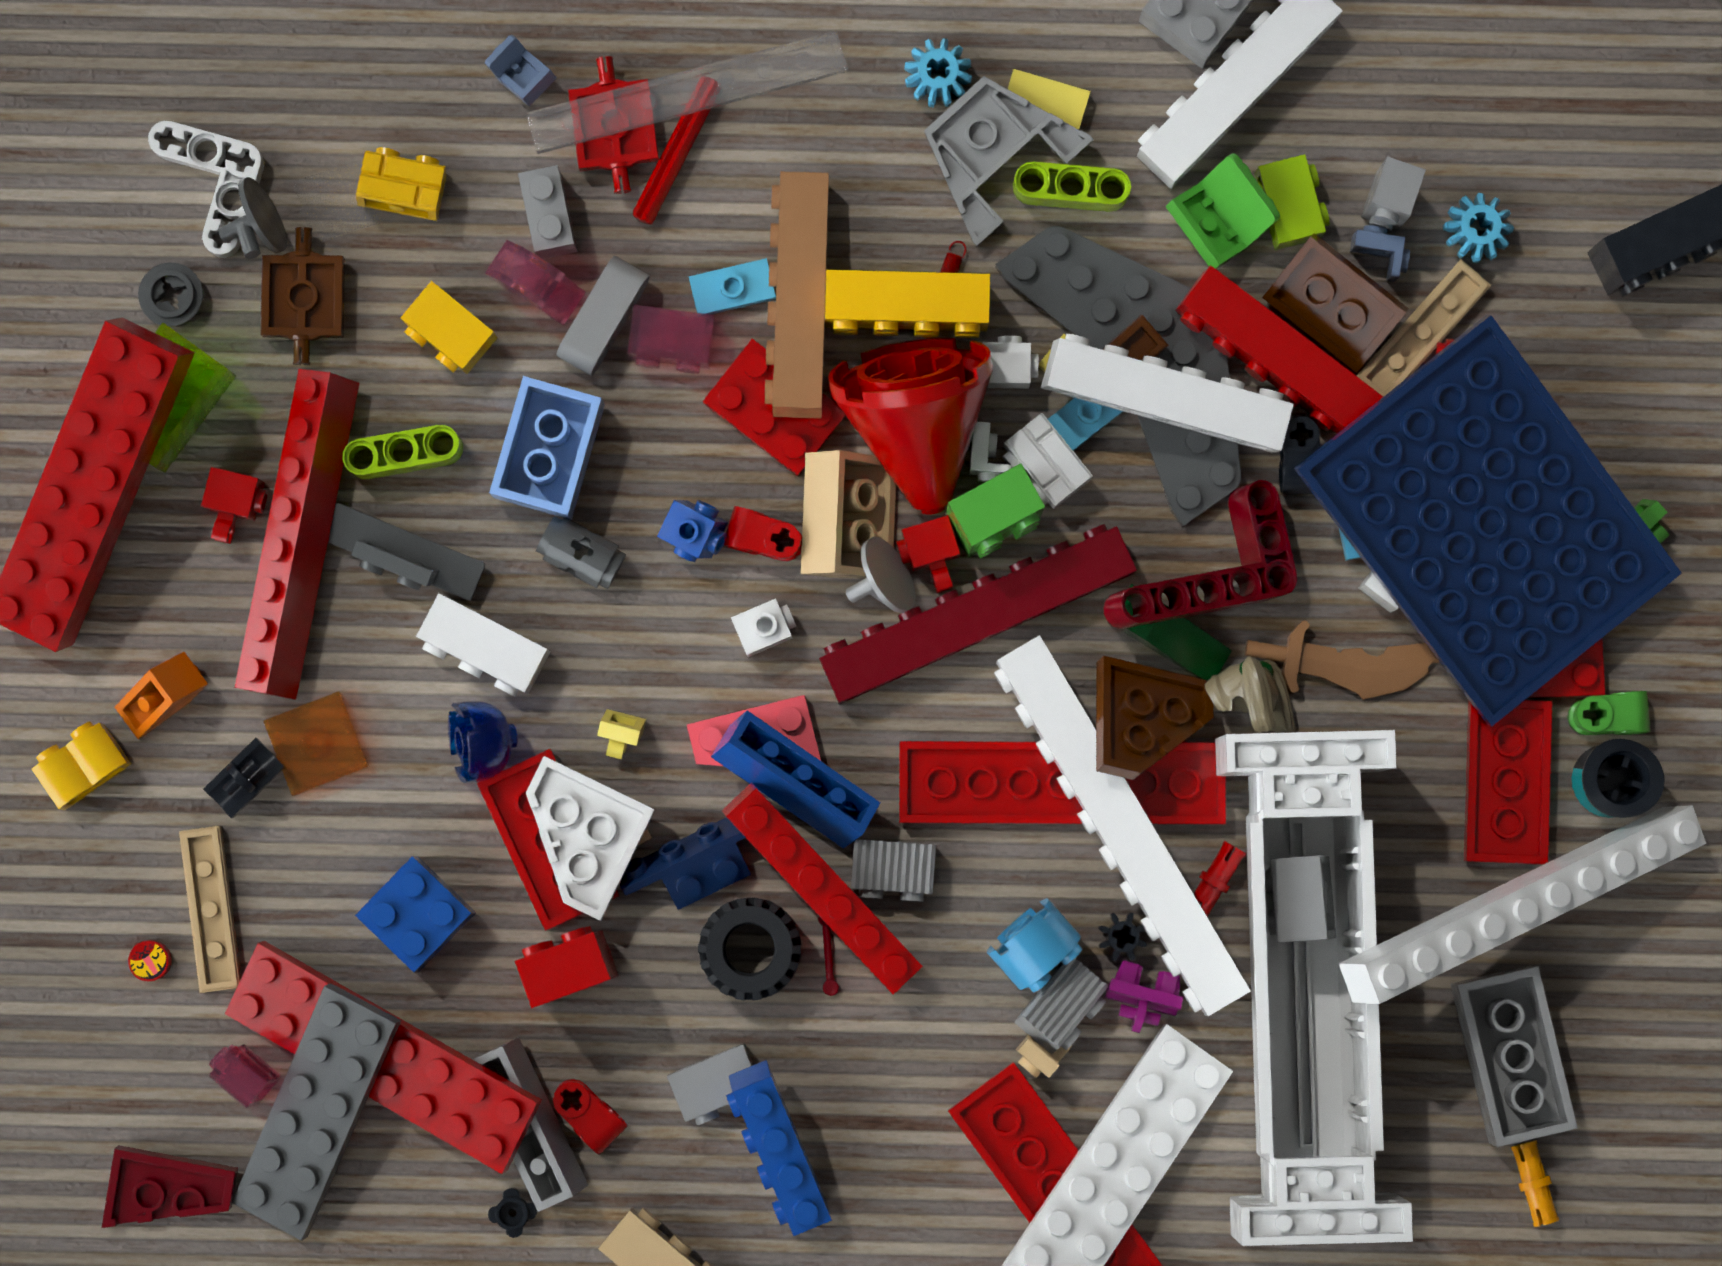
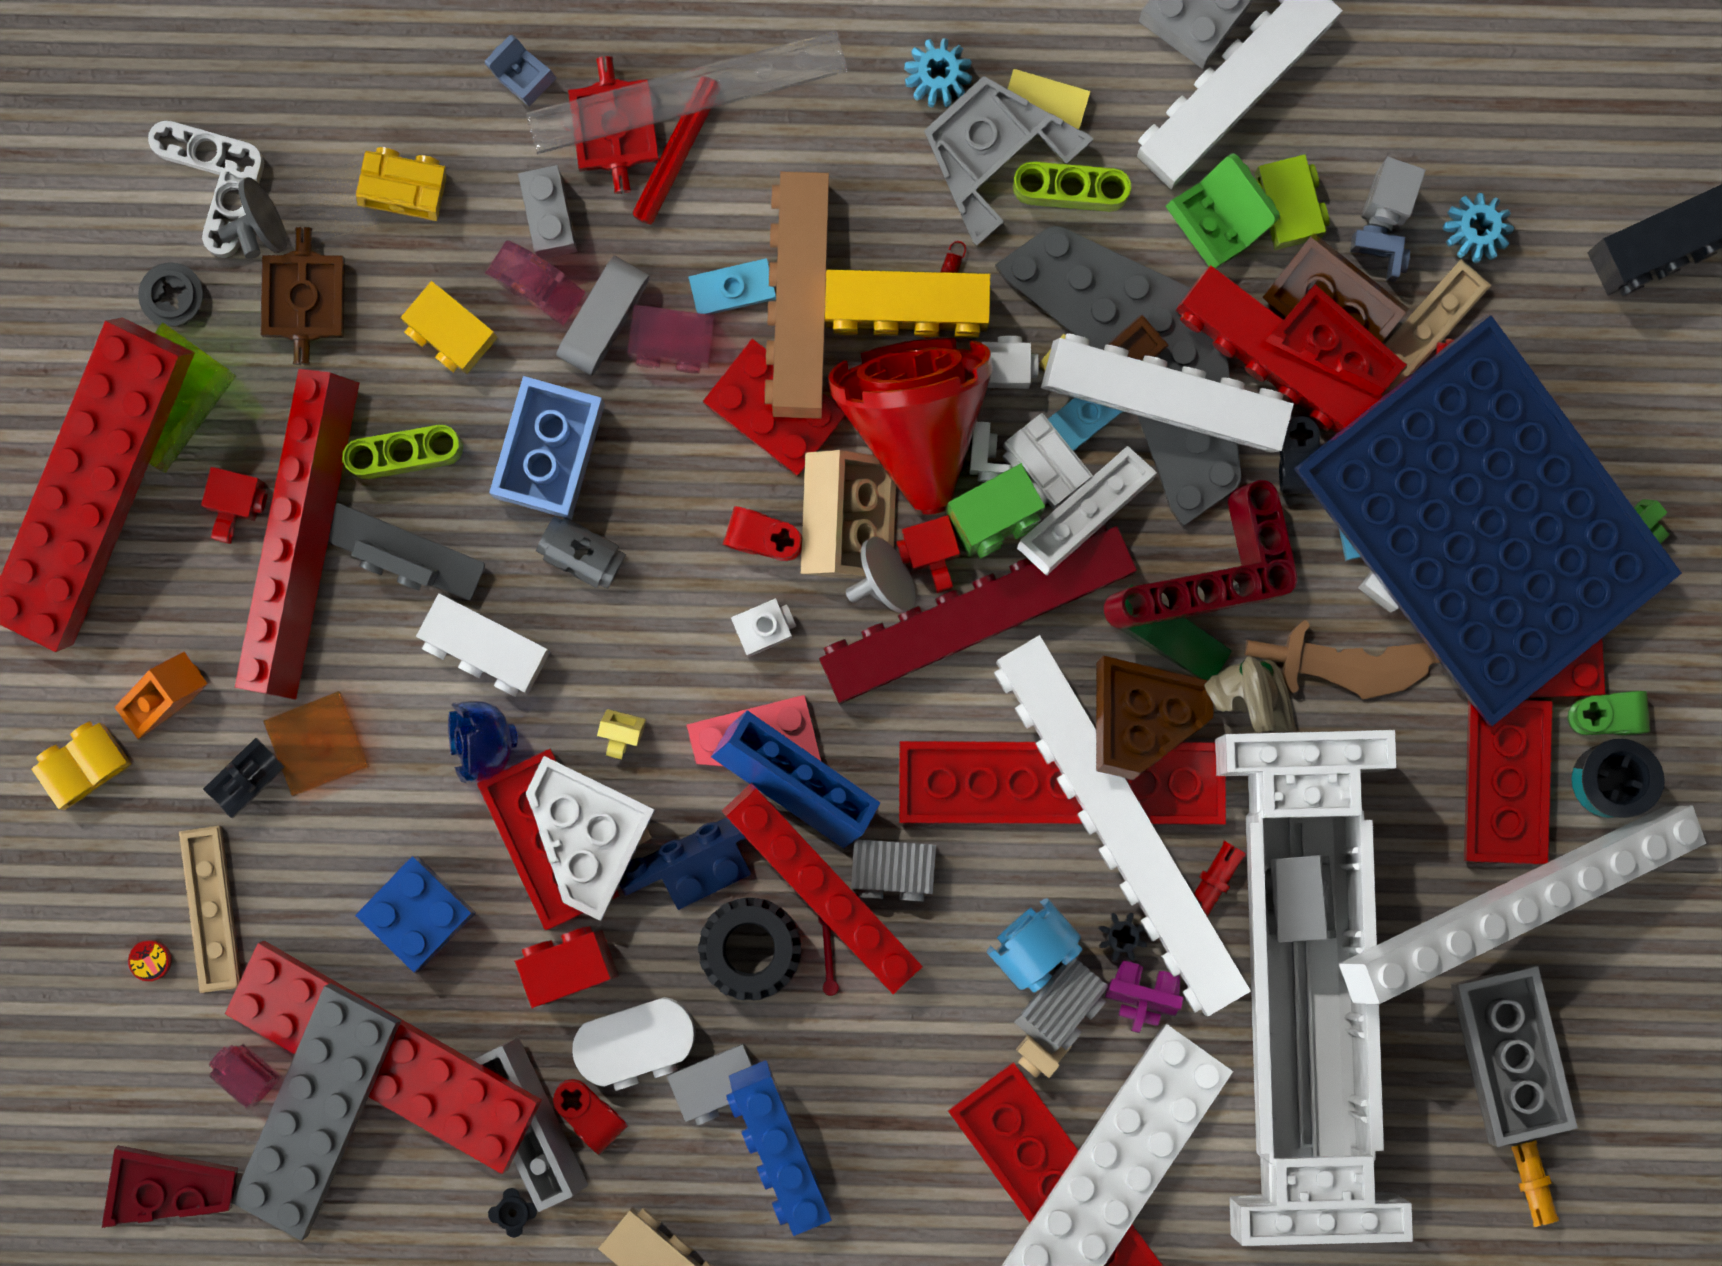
blue brick [657,500,728,562] -> none
none -> white brick [573,997,696,1091]
none -> white plate [1017,446,1157,575]
none -> red wing [1265,284,1407,397]

